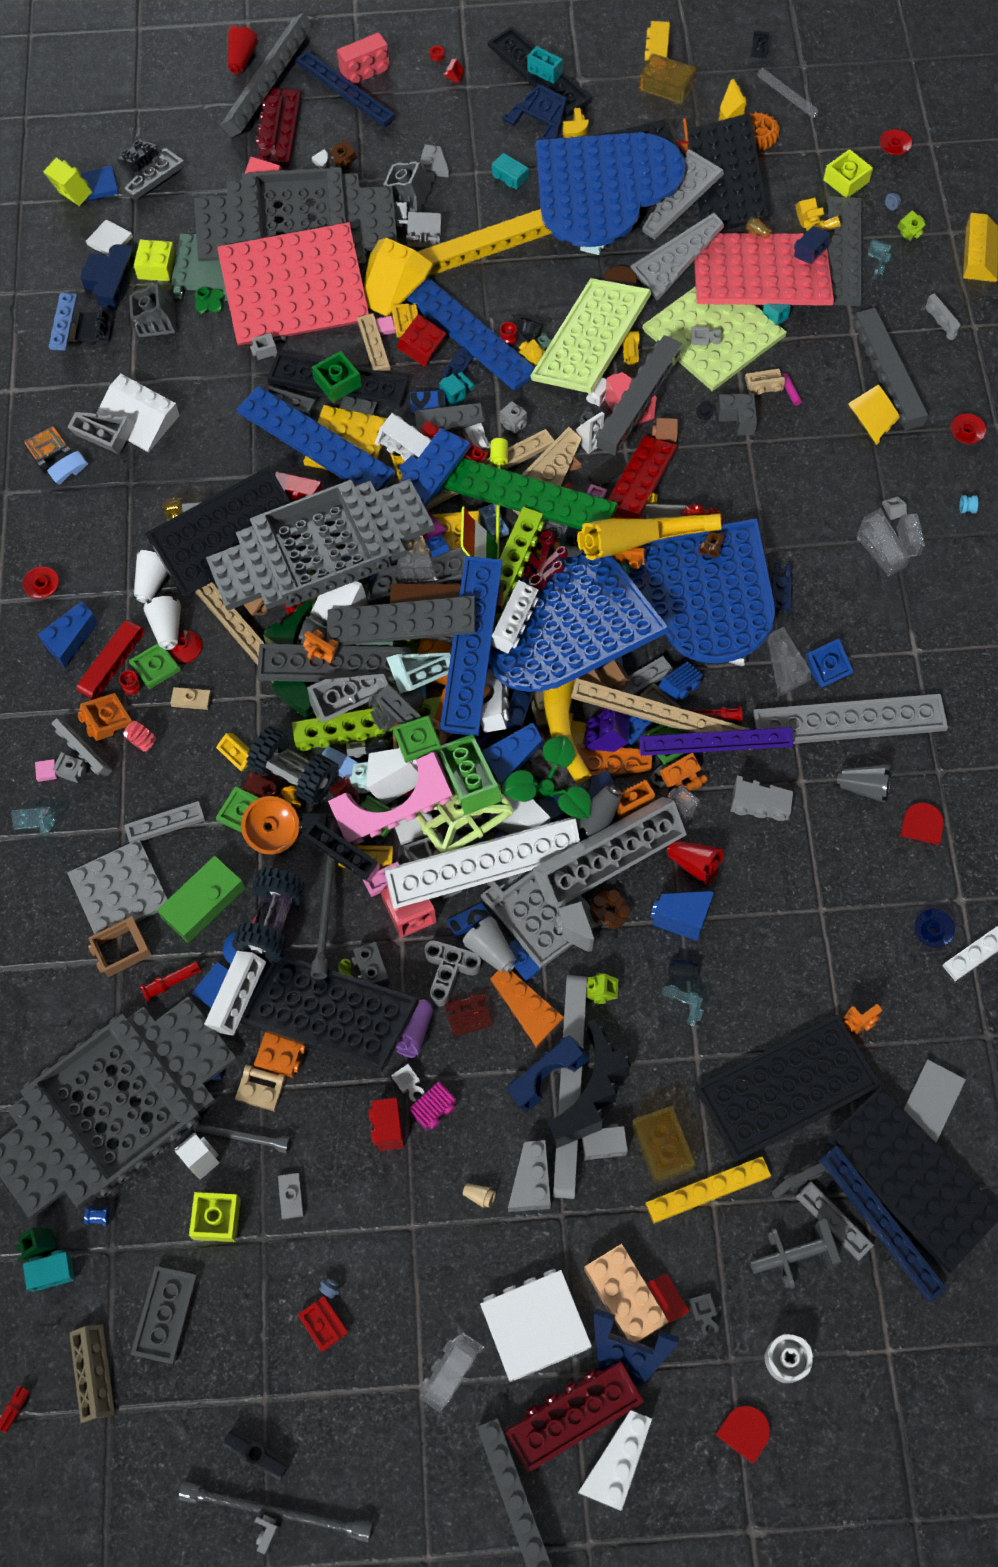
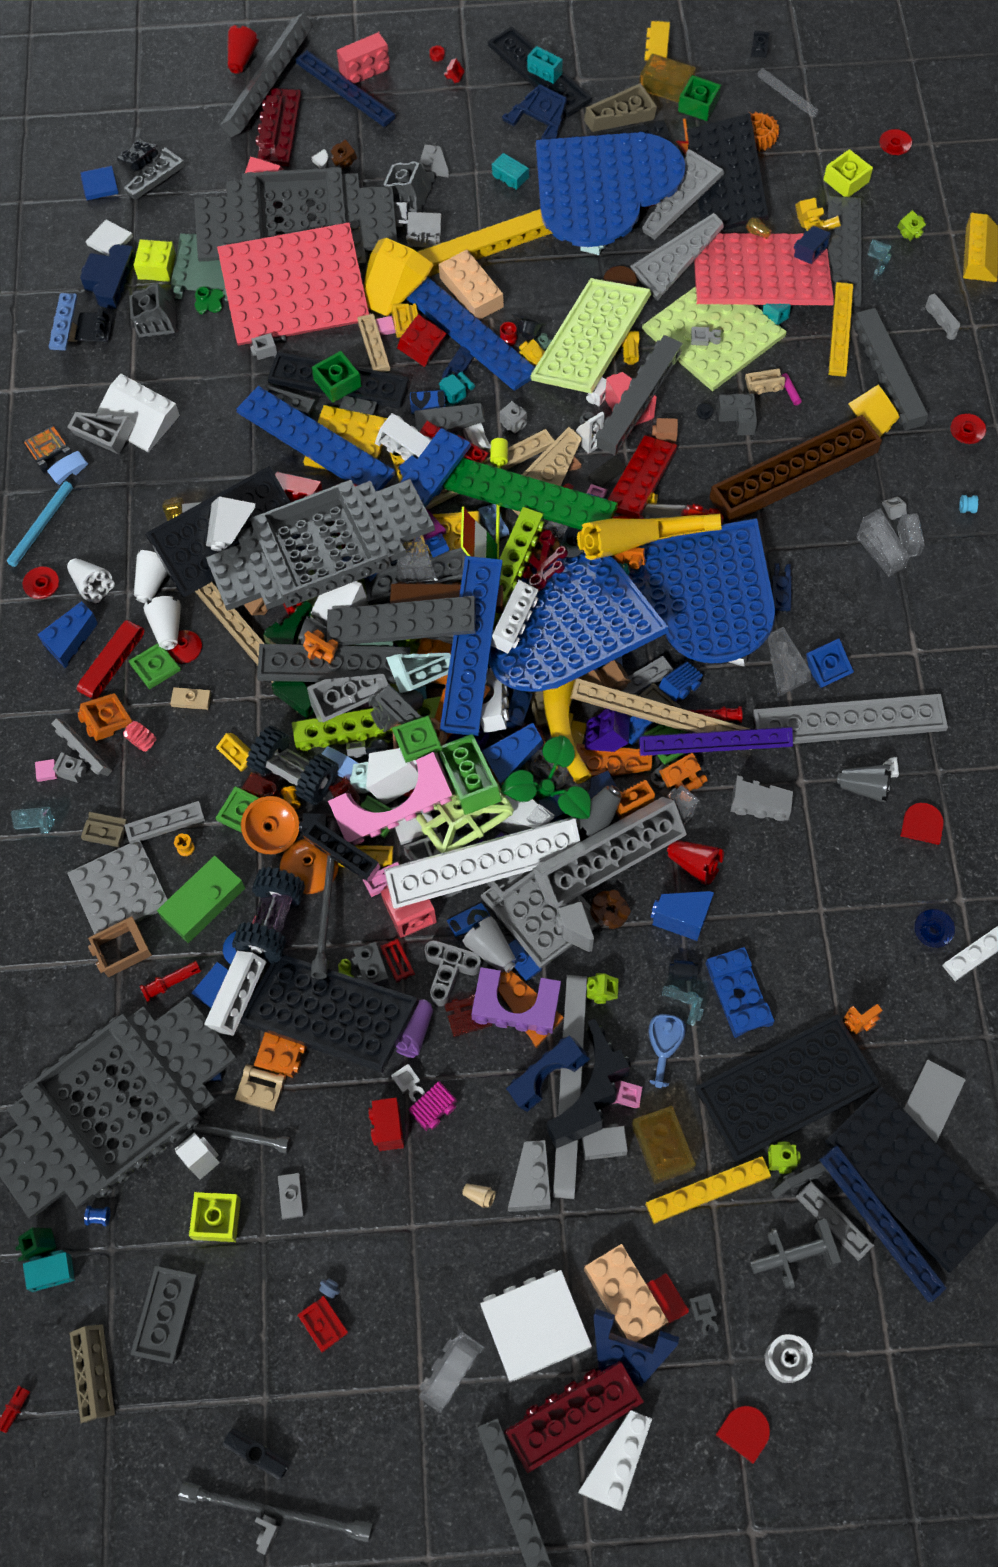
neon yellow brick [43,158,92,206] -> none
red wheel [119,670,141,695] -> none
yellow brick [563,108,589,138] -> none
reddish brown piece [698,531,726,558] -> none
yellow slope [718,79,747,121] -> none
sand blue plate [885,193,901,210] -> none
none -> medium azure axle [7,481,73,567]
none -> white cone [67,558,115,603]
none -> dark tan plate [81,812,128,847]
none -> light orange bush [174,833,195,856]
none -> white slope [206,496,255,551]
none -> orange dish [280,839,339,894]
none -> red tile [380,938,415,983]
none -> light nougat brick [439,250,503,320]
none -> medium lavender arch [472,967,561,1035]
none -> clear tile [527,804,554,825]
none -> dark tan wedge [584,83,657,132]
none -> bright pink bracket [613,1081,642,1108]
none -> medium blue piece [648,1014,686,1088]
none -> green brick [678,75,721,121]
none -> blue piece [706,947,775,1038]
none -> reddish brown brick [709,415,882,524]
none -> lime brick [768,1142,800,1174]
none -> yellow plate [828,282,853,377]
none -> white tile [883,757,899,777]

